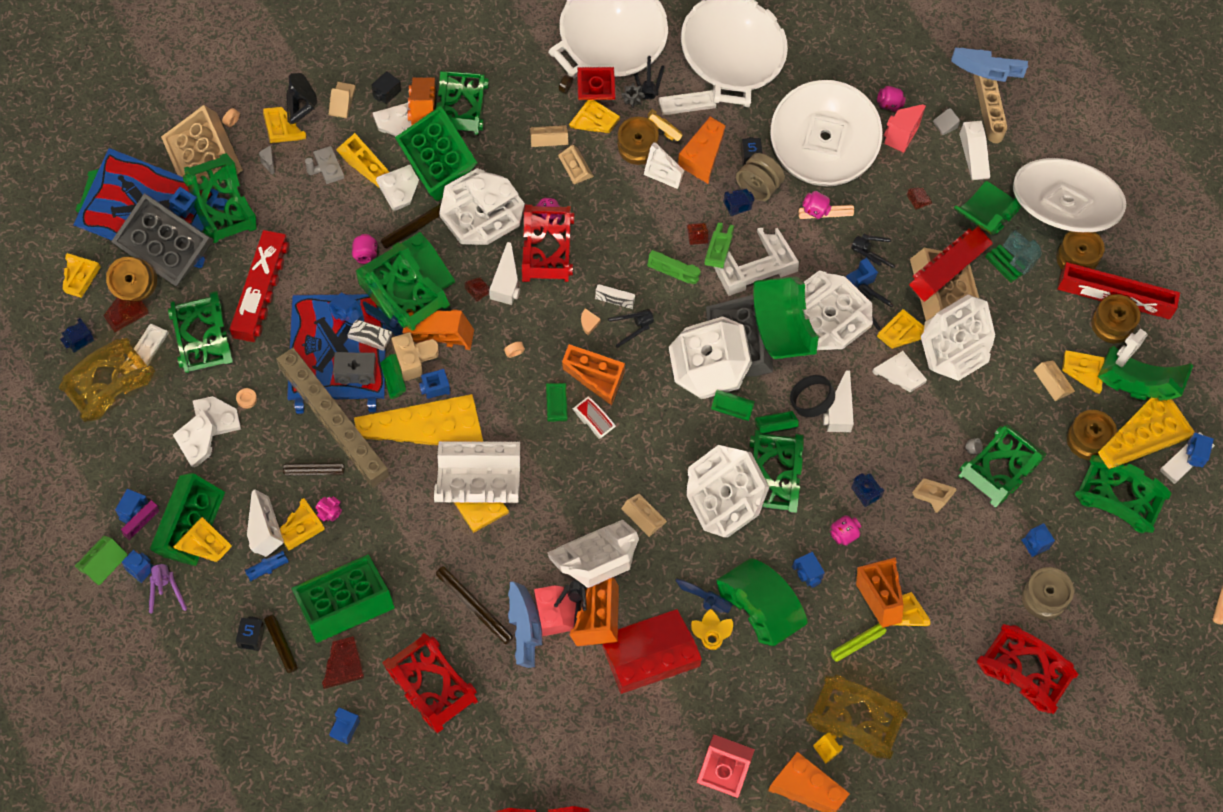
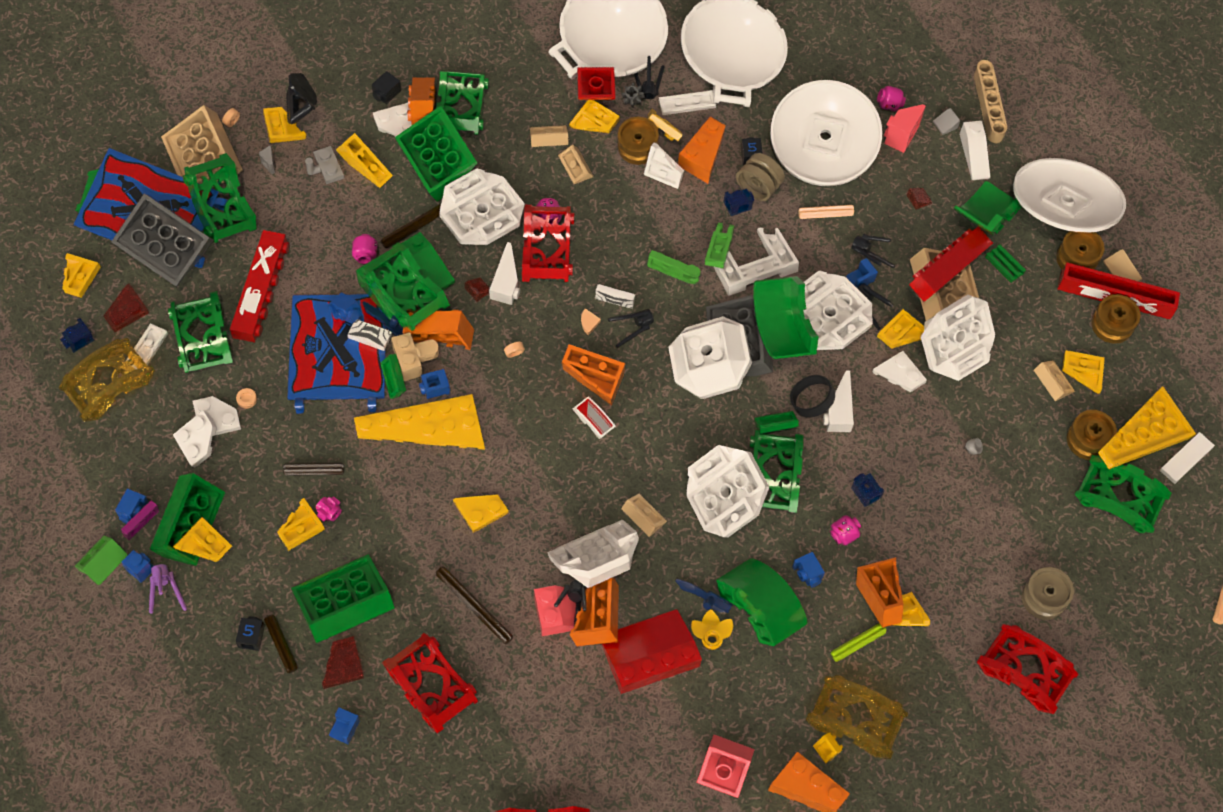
pearl gold wheel [106,257,157,301] -> none
blue brick [169,187,196,219] -> none
blue pin [245,550,289,582] -> none
white slope [247,490,284,557] -> none
dark tan brick [276,348,389,488] -> none
tan slope [329,82,356,118] -> none
dark grey brick [333,352,376,385] -> none
white plate [376,165,419,211] -> none
white slope [434,442,520,503] -> none
white plate [465,173,518,216] -> none
medium blue slope [508,581,542,668] -> none
green tile [546,383,567,422] -> none
dark brown tile [559,74,573,94] -> none
clear red slope [687,223,708,245] -> none
green tile [711,390,755,421] -> none
dark pink head [802,191,832,219] -> none
tan slope [912,478,956,513] -> none
medium blue slope [951,48,1028,82] -> none
green fence [958,424,1047,507] -> none
clear light blue brick [1003,230,1042,275] -> none
blue brick [1021,524,1055,557] -> none
green panel [1098,346,1193,401] -> none
white plate [1115,329,1147,368] -> none
blue brick [1186,432,1214,467] -> none
none -> tan slope [1103,249,1142,282]

